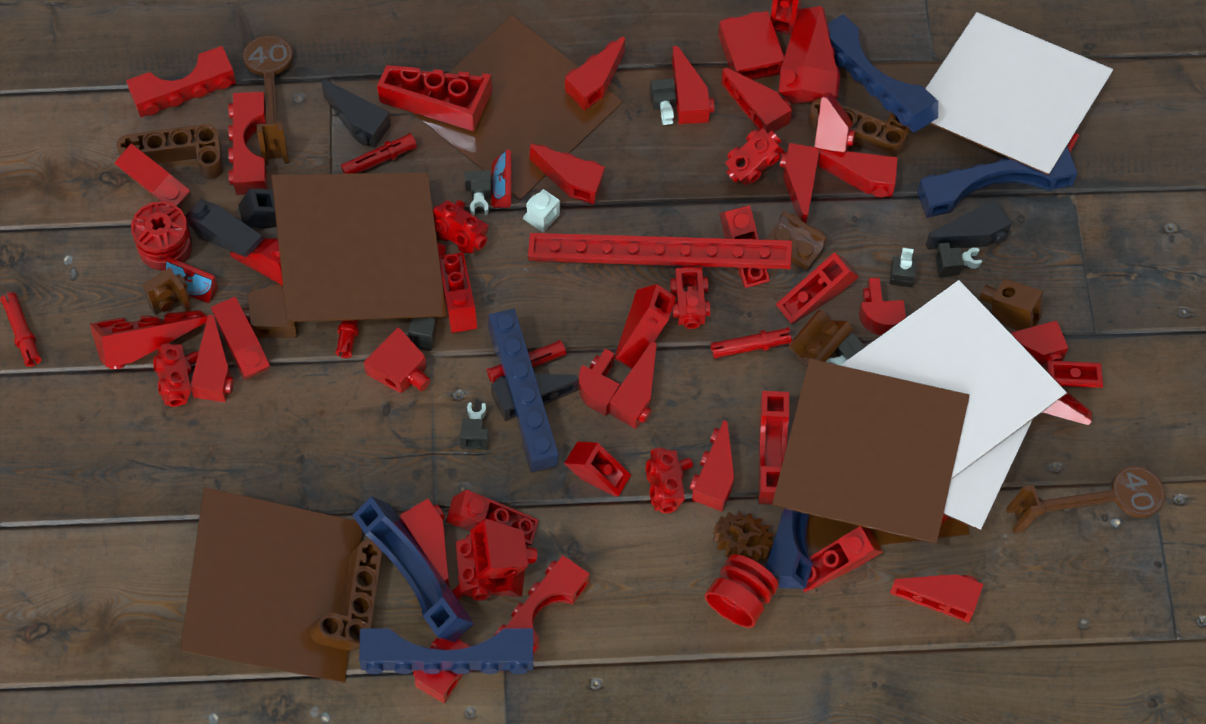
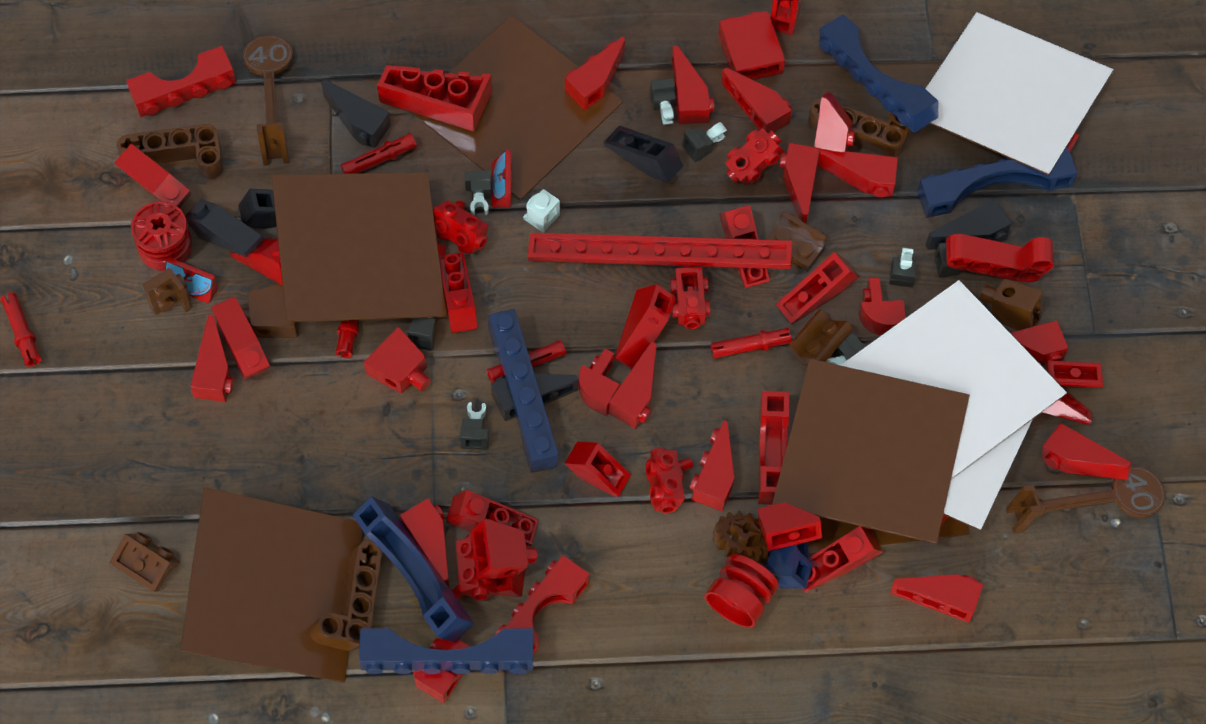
red wedge [90,310,207,369] -> none
red brick [153,343,199,407] -> none
red arch [228,92,267,195] -> none
red slope [529,143,605,205] -> none
red wedge [779,6,840,104] -> none
none -> reddish brown bracket [109,532,180,592]
none -> black slope [603,125,684,183]
none -> pearl dark grey piece [682,122,727,162]
none -> red slope [757,502,822,551]
none -> red beam [946,234,1054,283]
none -> red slope [1042,423,1131,480]

